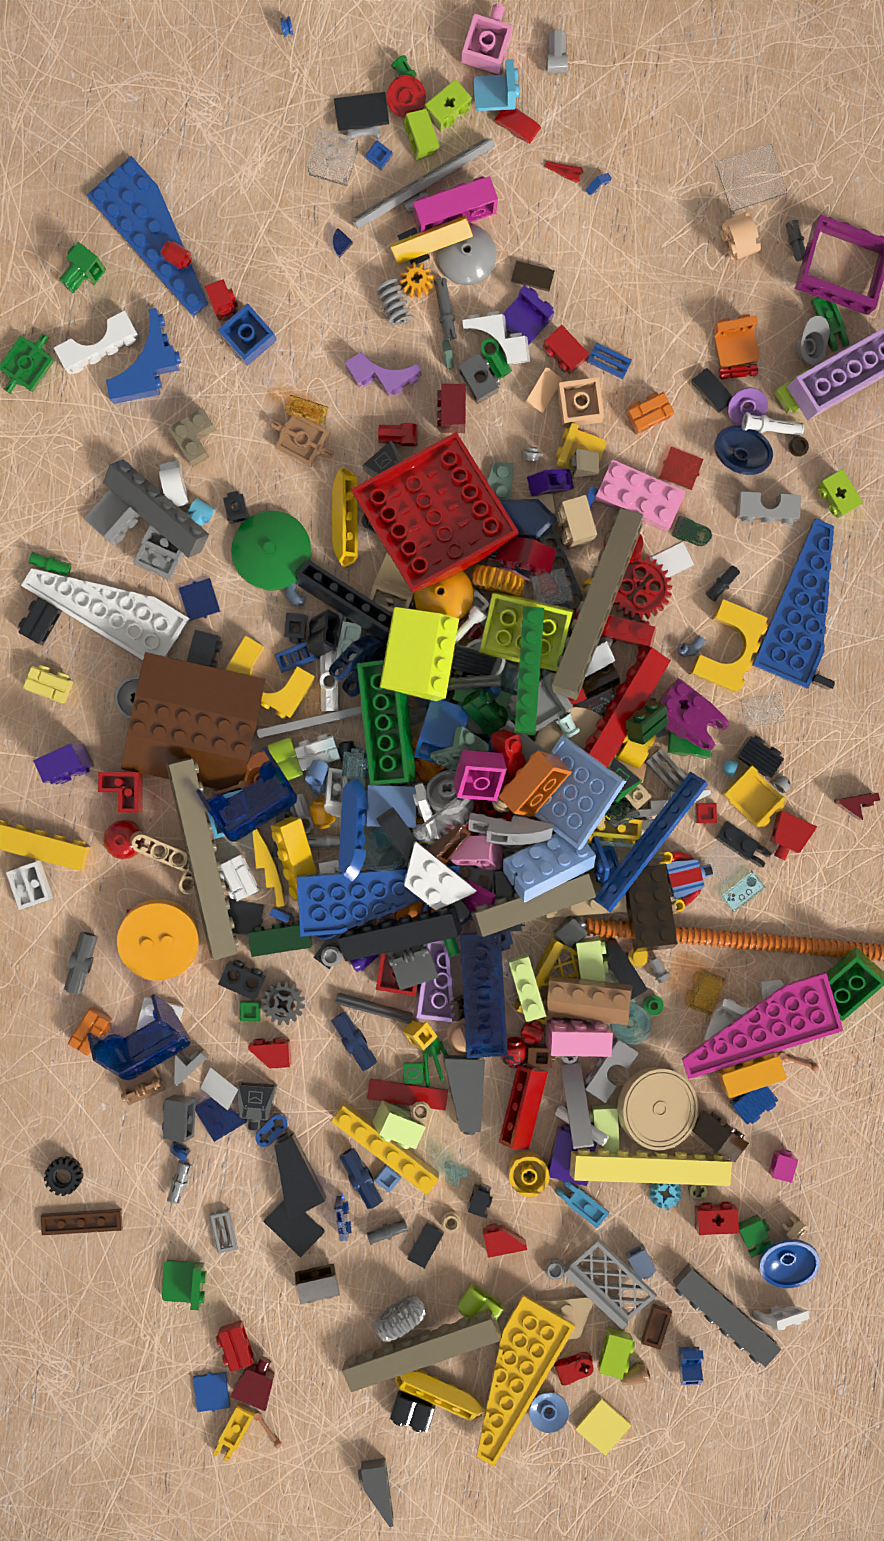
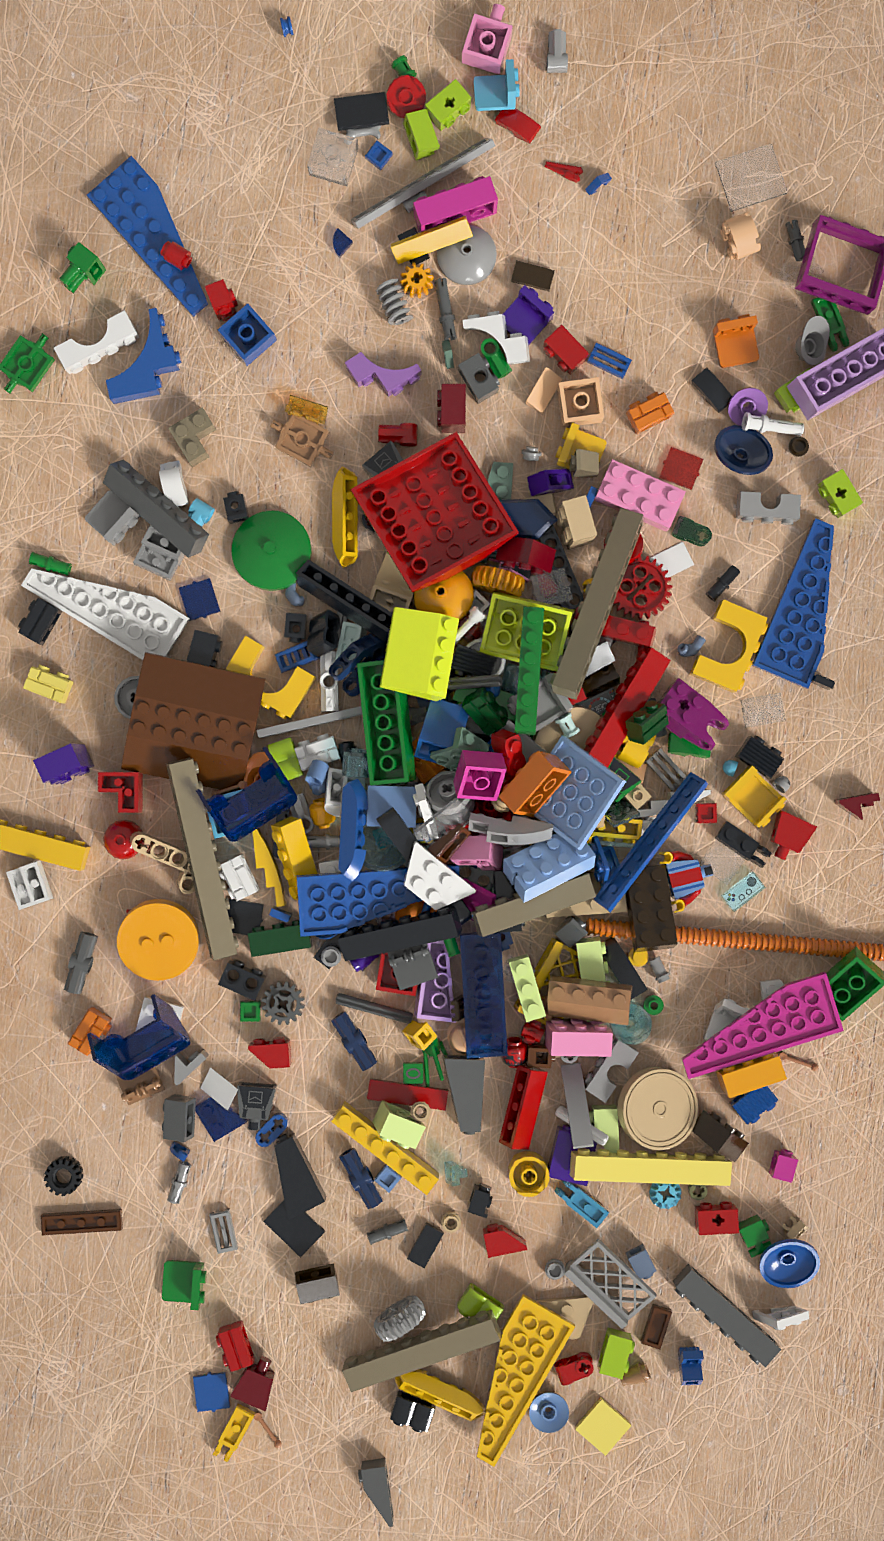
clear blue wing [334,1195,352,1241] -> none
clear yellow brick [685,968,725,1016] -> none
red axle [719,364,758,379] -> none

